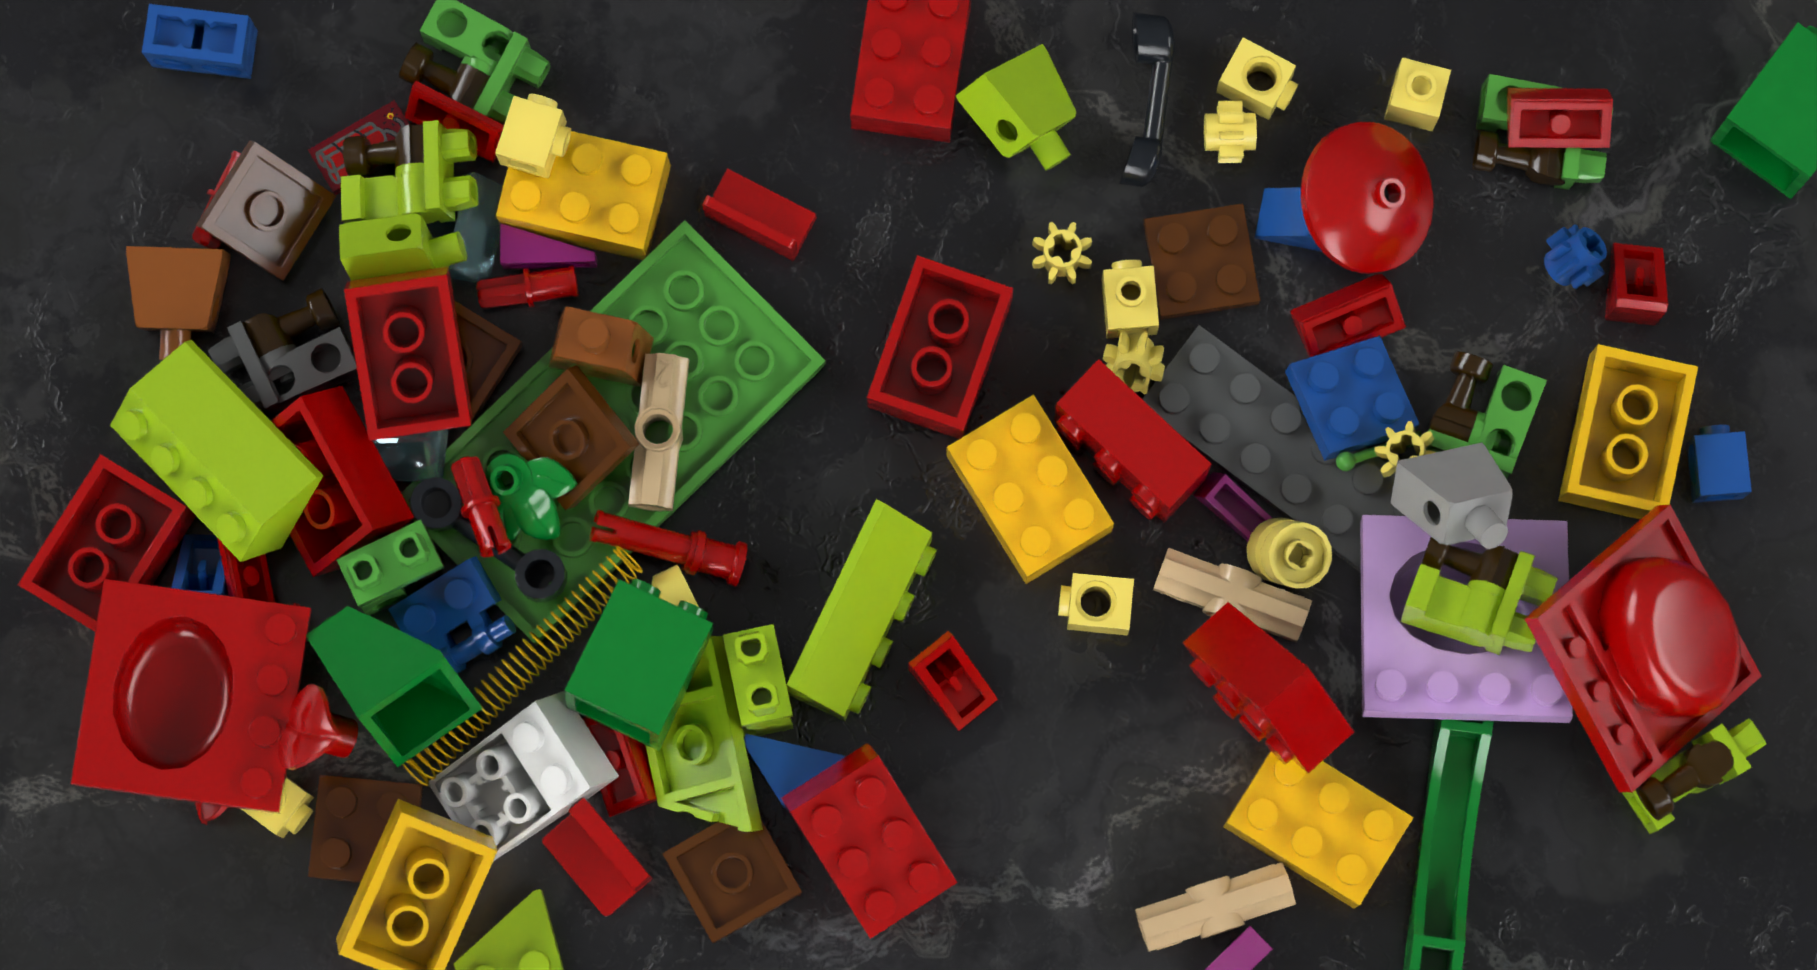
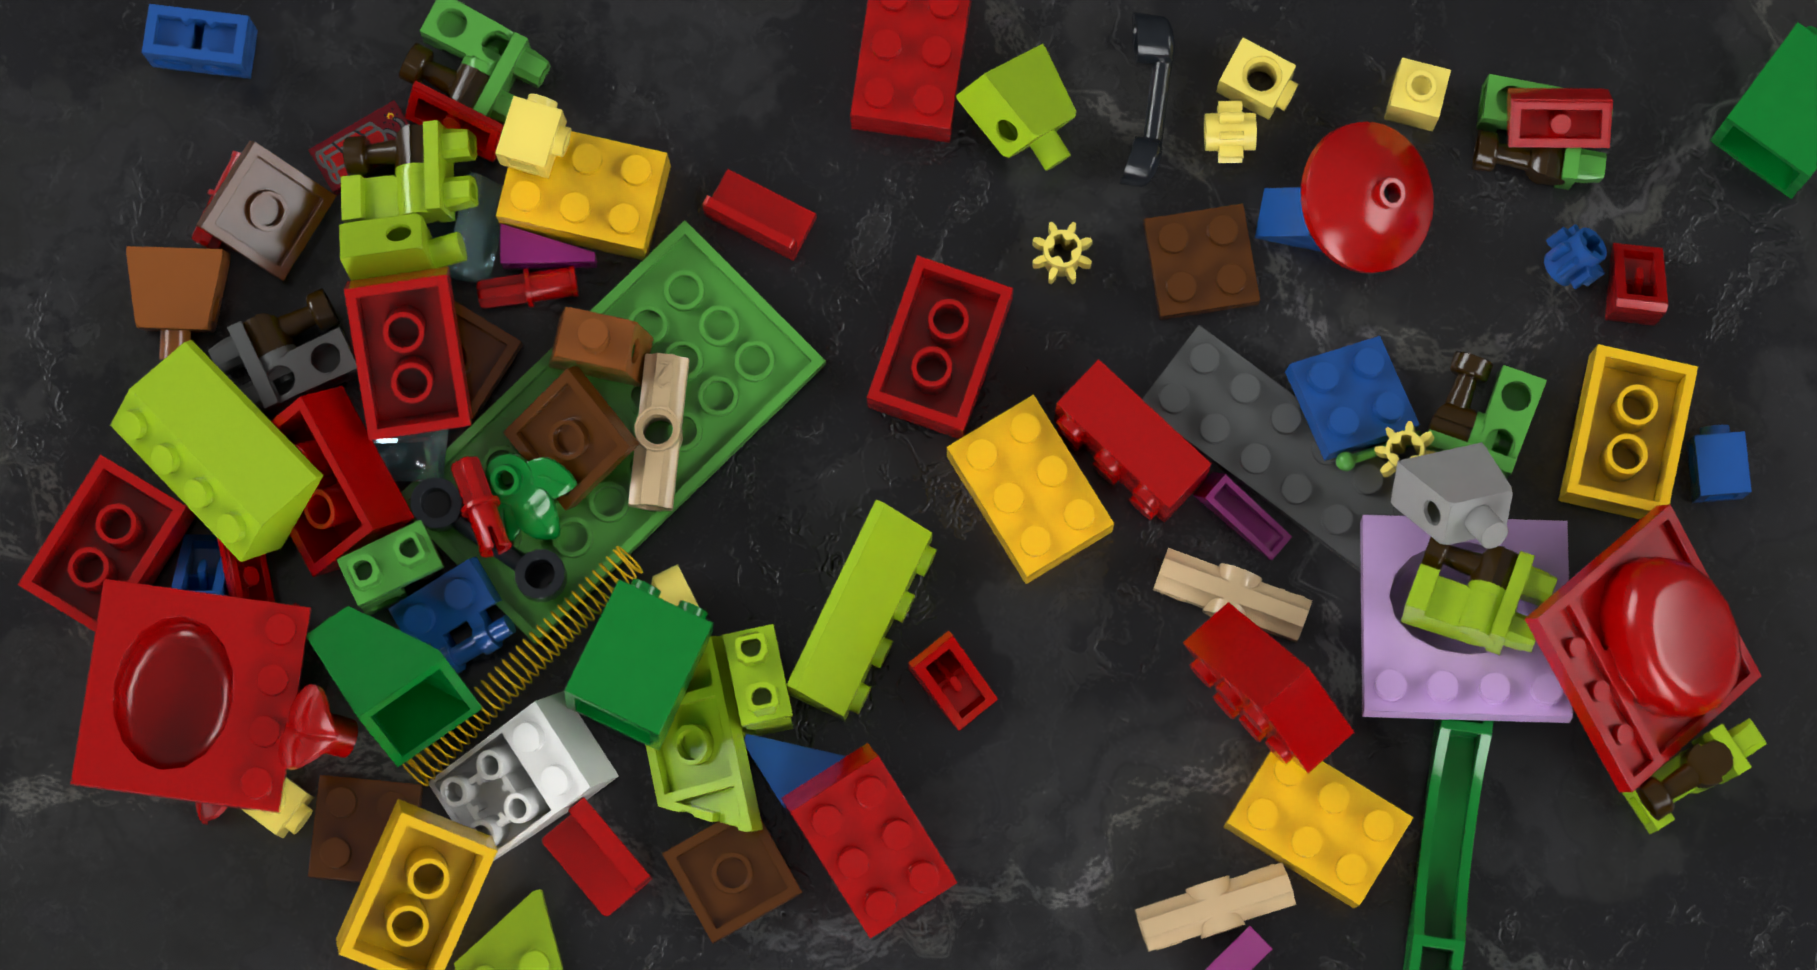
red slope [582,717,657,817] -> none
red pin [589,510,748,587] -> none
light yellow brick [1058,573,1134,636] -> none
light yellow brick [1101,260,1159,339] -> none
light yellow gear [1103,331,1165,394] -> none
light yellow wheel [1247,518,1332,589] -> none
red slope [1290,274,1406,358] -> none

